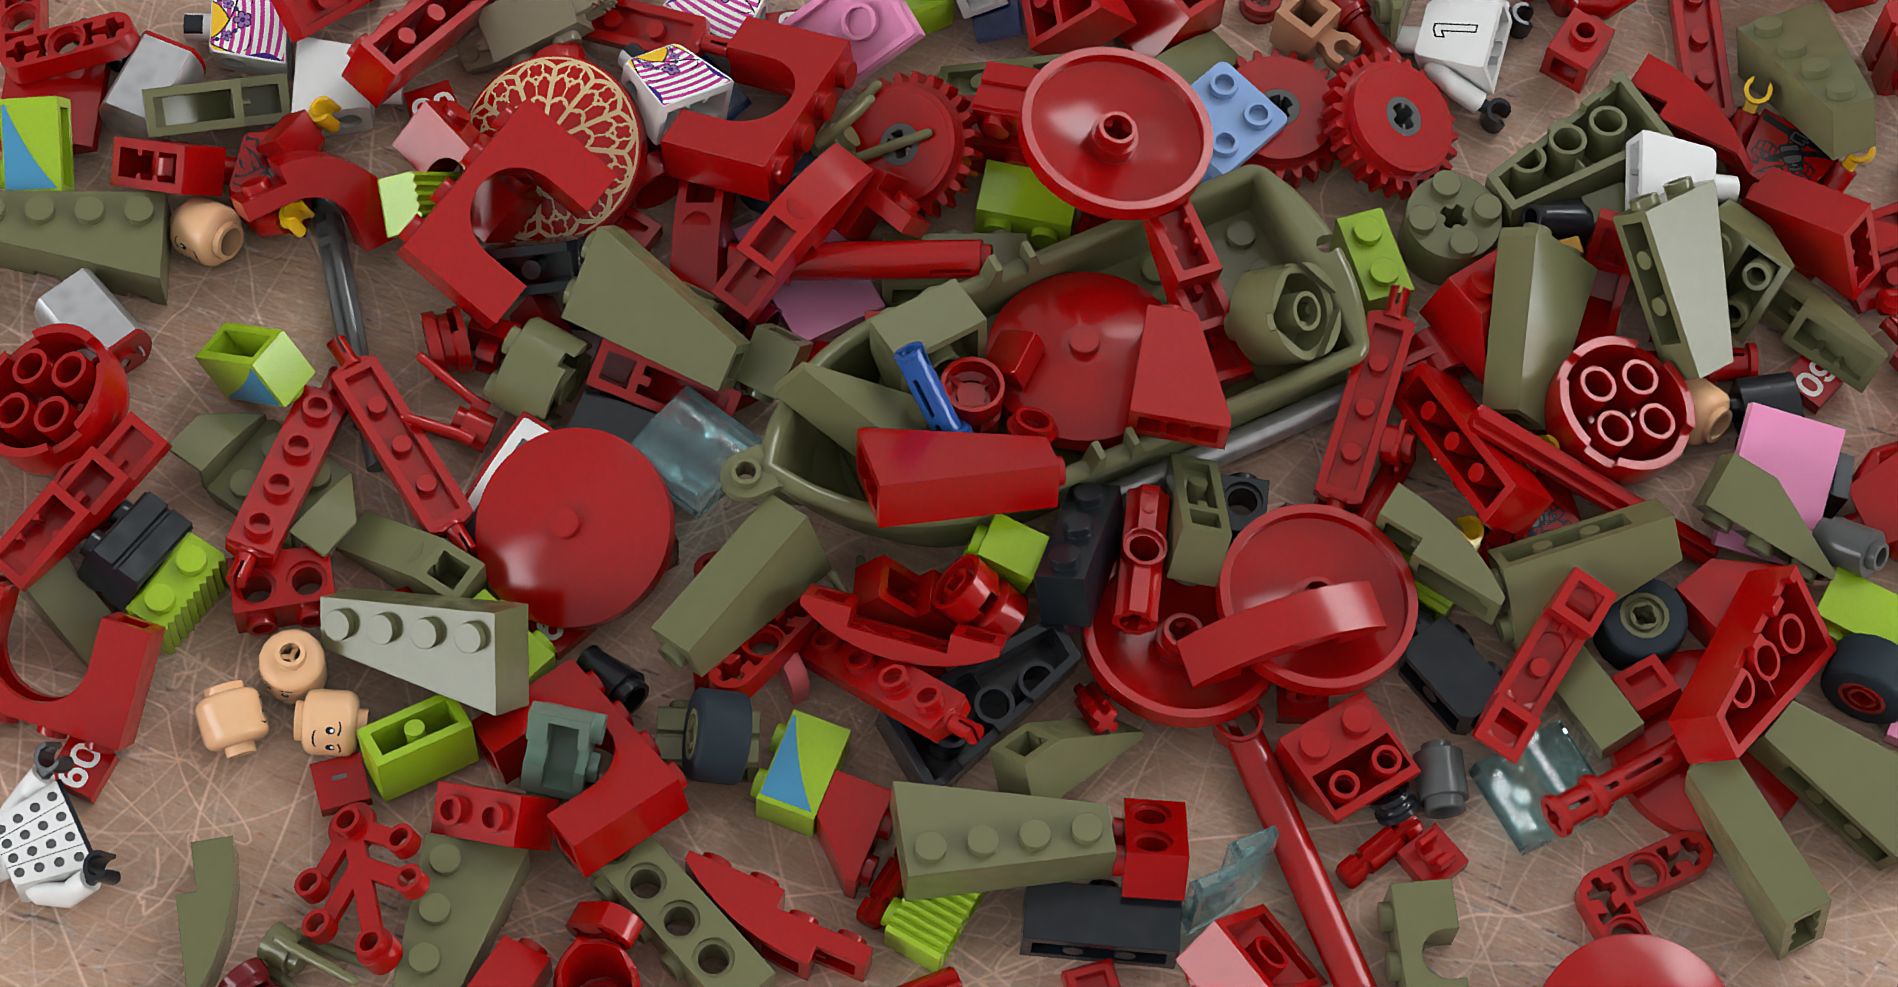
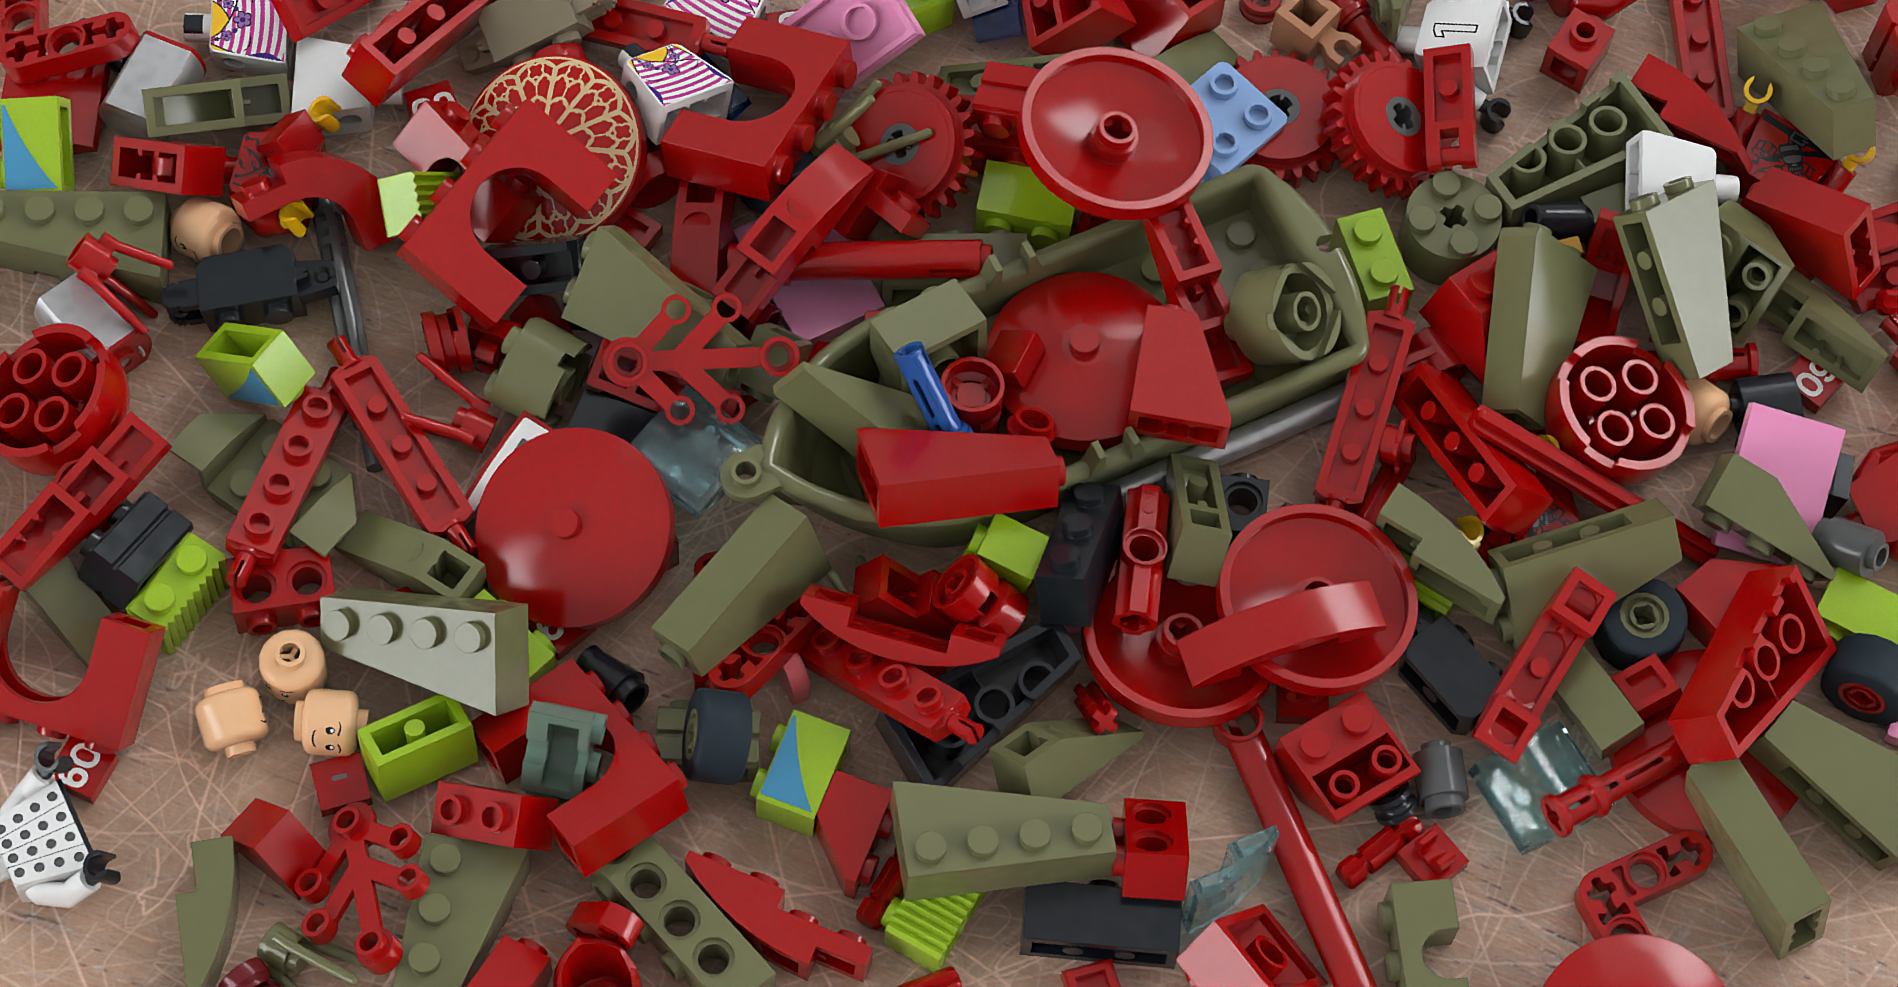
none -> red plant [65,232,174,335]
none -> black hinge [160,244,340,332]
none -> red slope [221,798,326,901]
none -> red plant [602,293,800,426]
none -> red plate [1423,43,1479,174]

